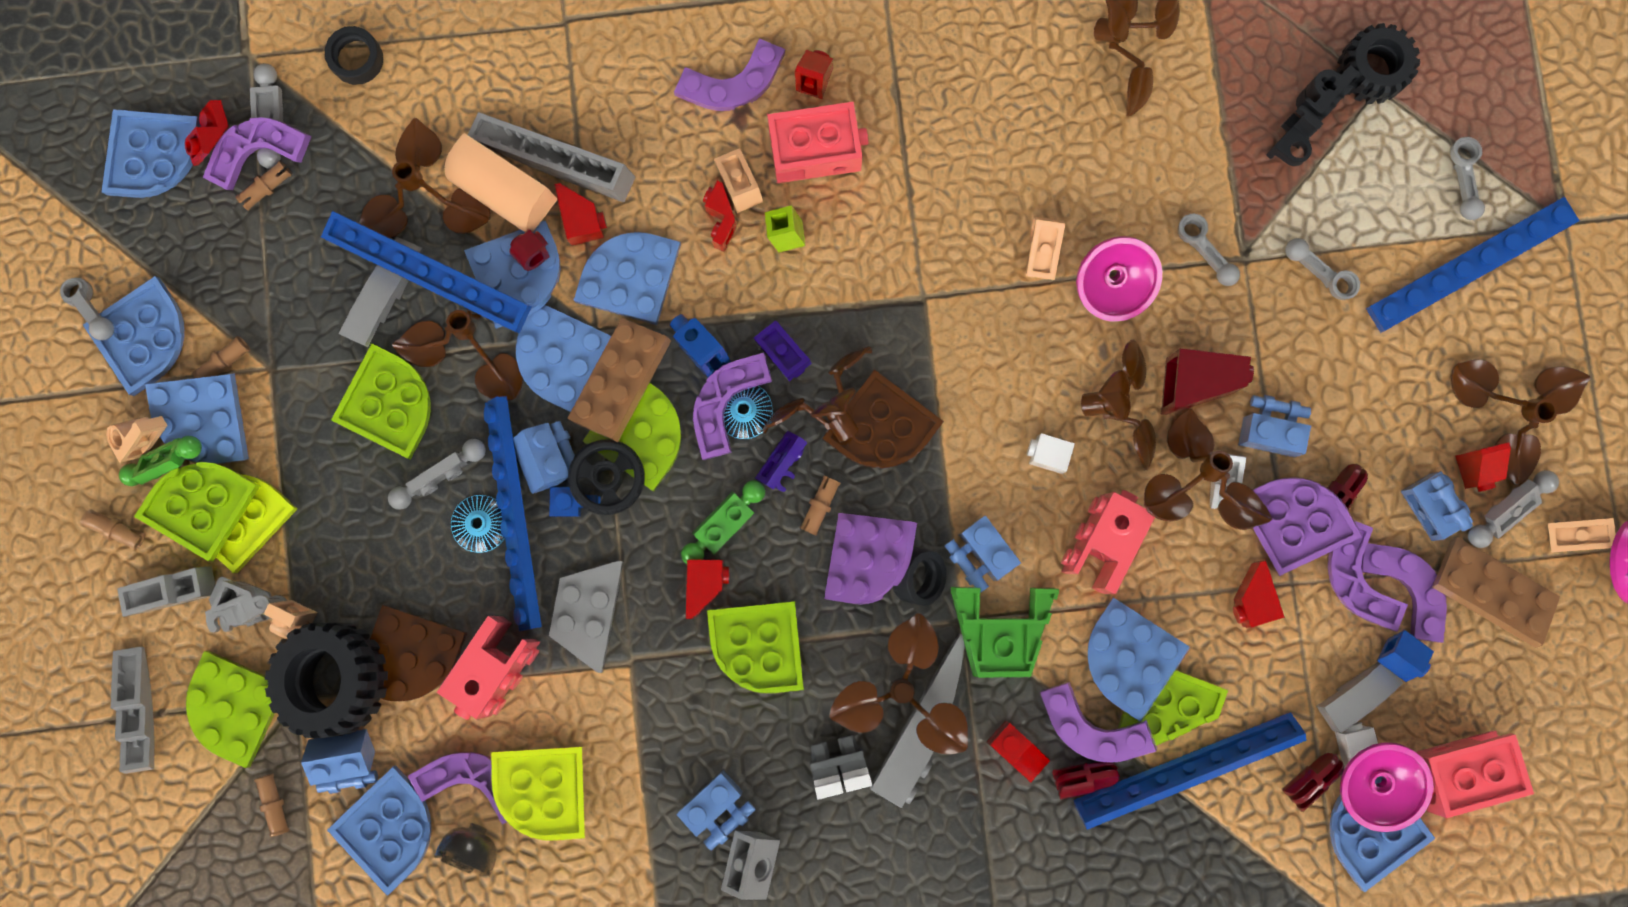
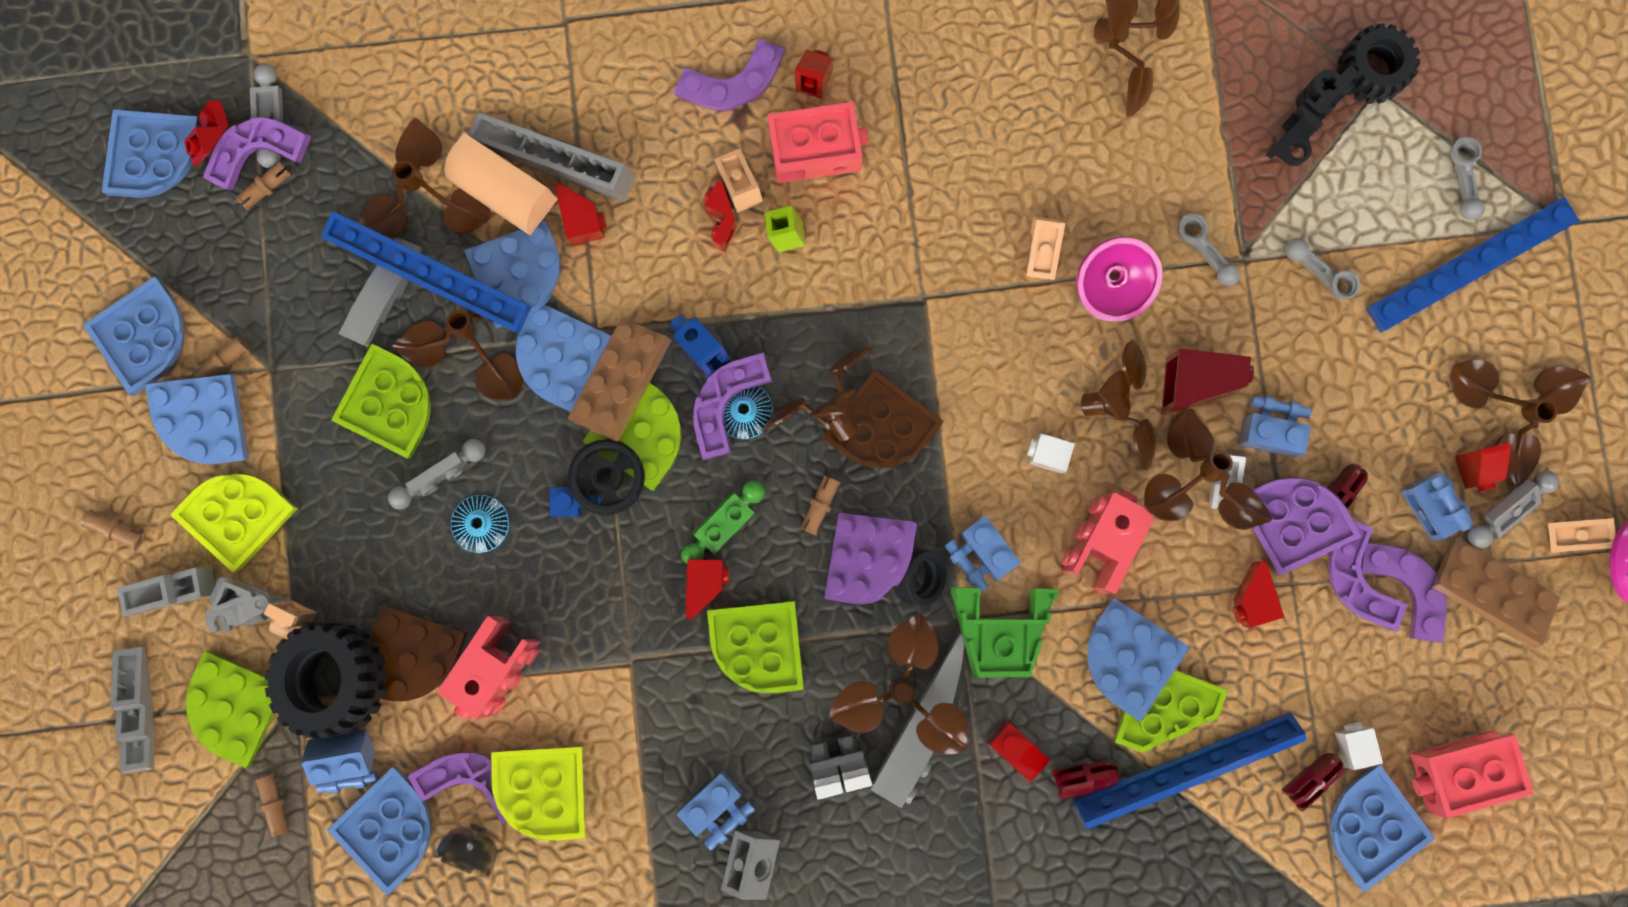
light grey piece [60,278,114,340] -> none
light nougat plate [106,416,168,463] -> none
bright green plate [119,435,202,486] -> none
lime plate [134,462,260,562] -> none
black tyre [324,26,383,85] -> none
blue plate [483,396,542,631] -> none
dark red plate [509,229,550,271] -> none
medium blue brick [513,421,576,494] -> none
light grey wing [549,561,624,673] -> none
medium blue plate [574,232,681,325] -> none
dark purple plate [754,320,812,381] -> none
dark purple plate [755,431,807,492] -> none
medium lavender plate [1040,682,1157,762] -> none
light grey slope [1316,662,1403,733] -> none
dark pink dish [1340,743,1434,832] -> none
blue brick [1377,630,1434,682] -> none

